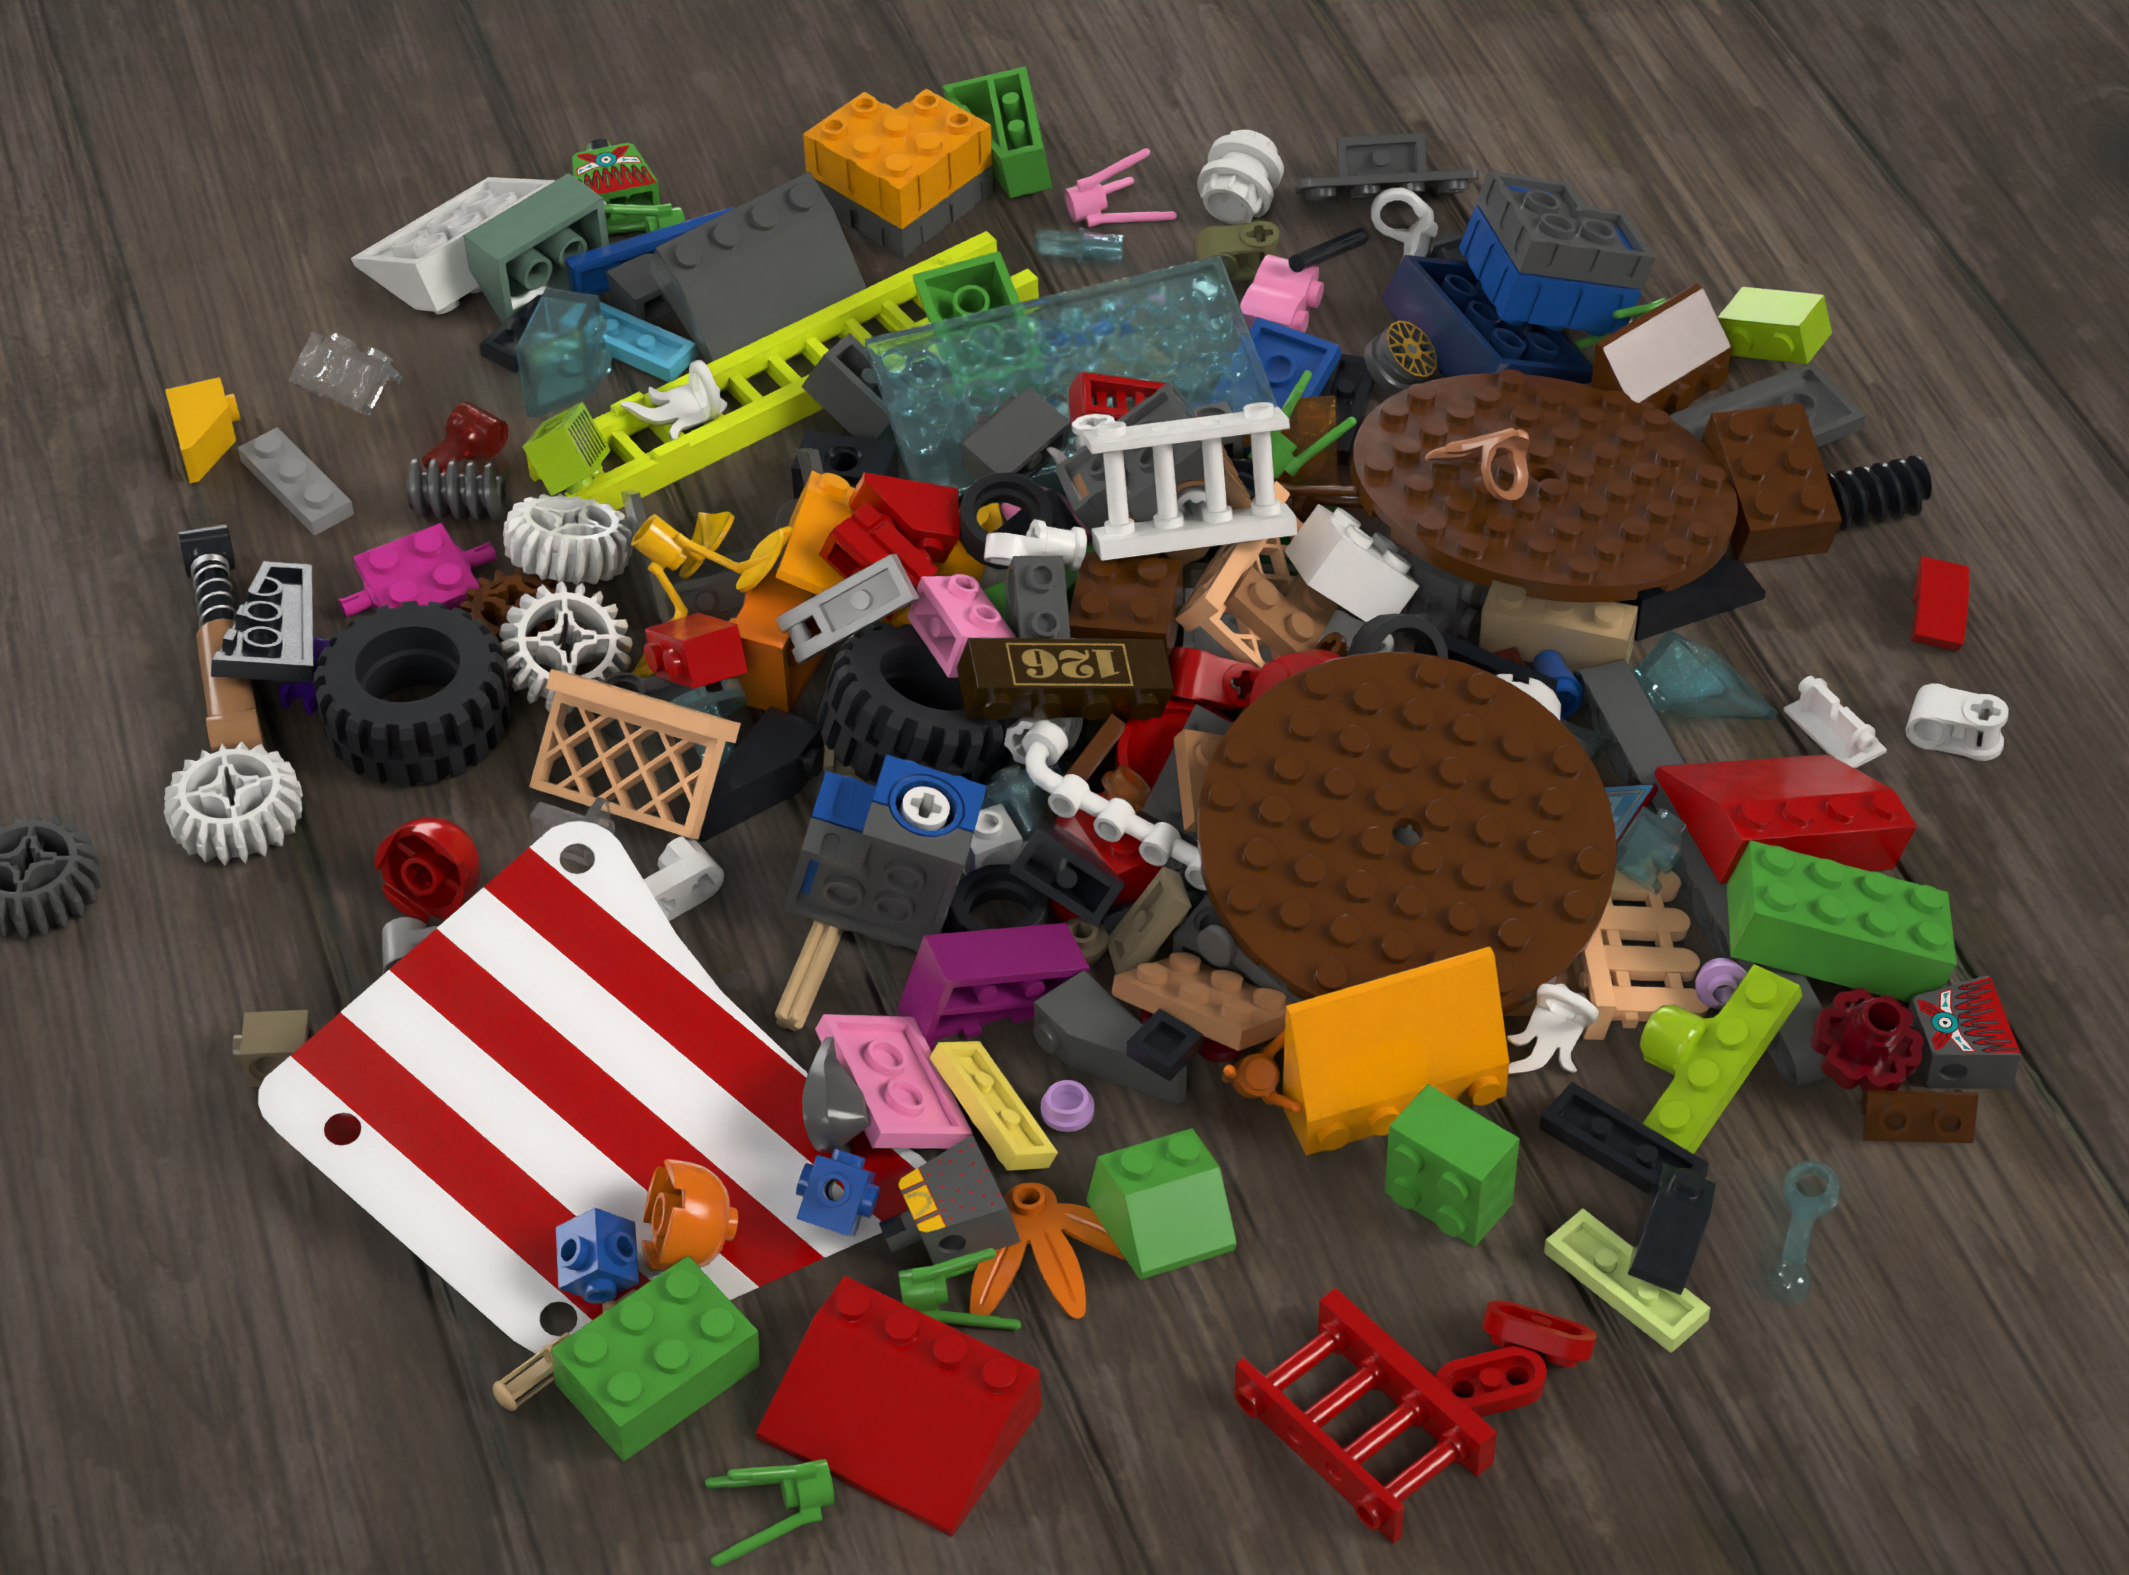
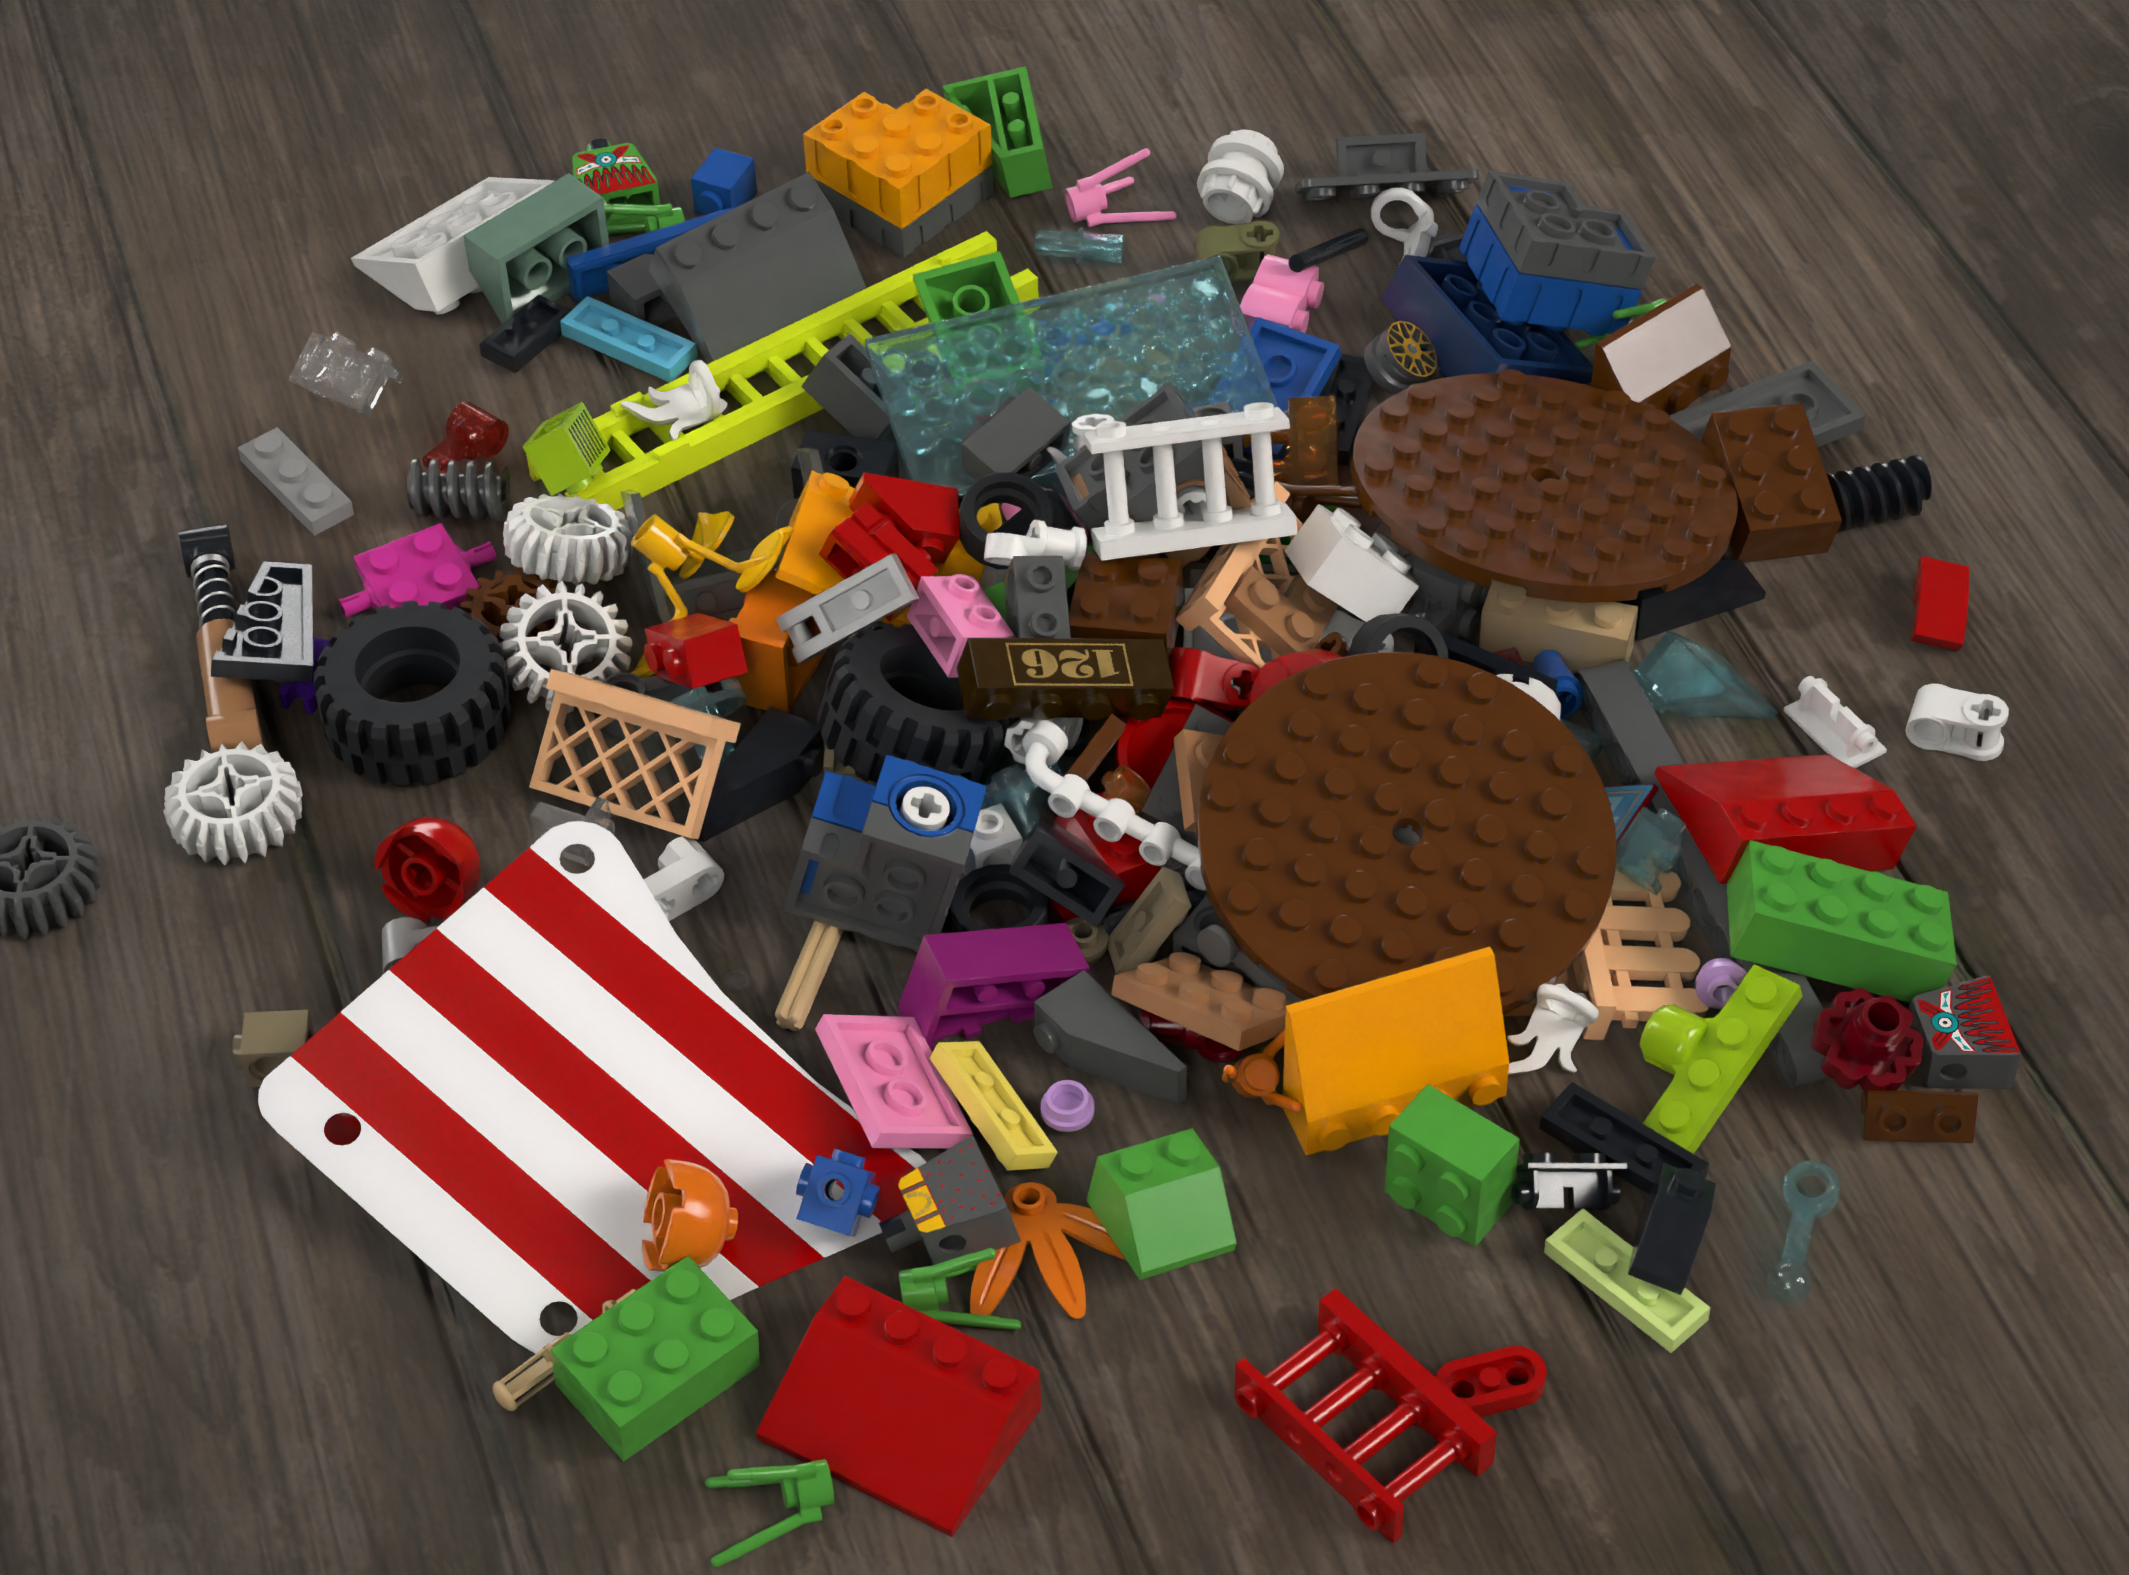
yellow slope [165,377,241,484] -> none
clear light blue slope [516,288,612,418] -> none
blue brick [556,1207,639,1304] -> none
dark grey piece [802,1036,870,1154] -> none
red slope [1069,371,1166,428] -> none
black plate [1126,1008,1203,1081] -> none
bright green plant [1247,370,1357,480] -> none
nougat piece [1425,427,1529,502] -> none
red plate [1482,1300,1597,1367] -> none
lime brick [1717,287,1832,364] -> none
none -> blue brick [691,148,757,215]
none -> black hinge [1511,1153,1627,1210]

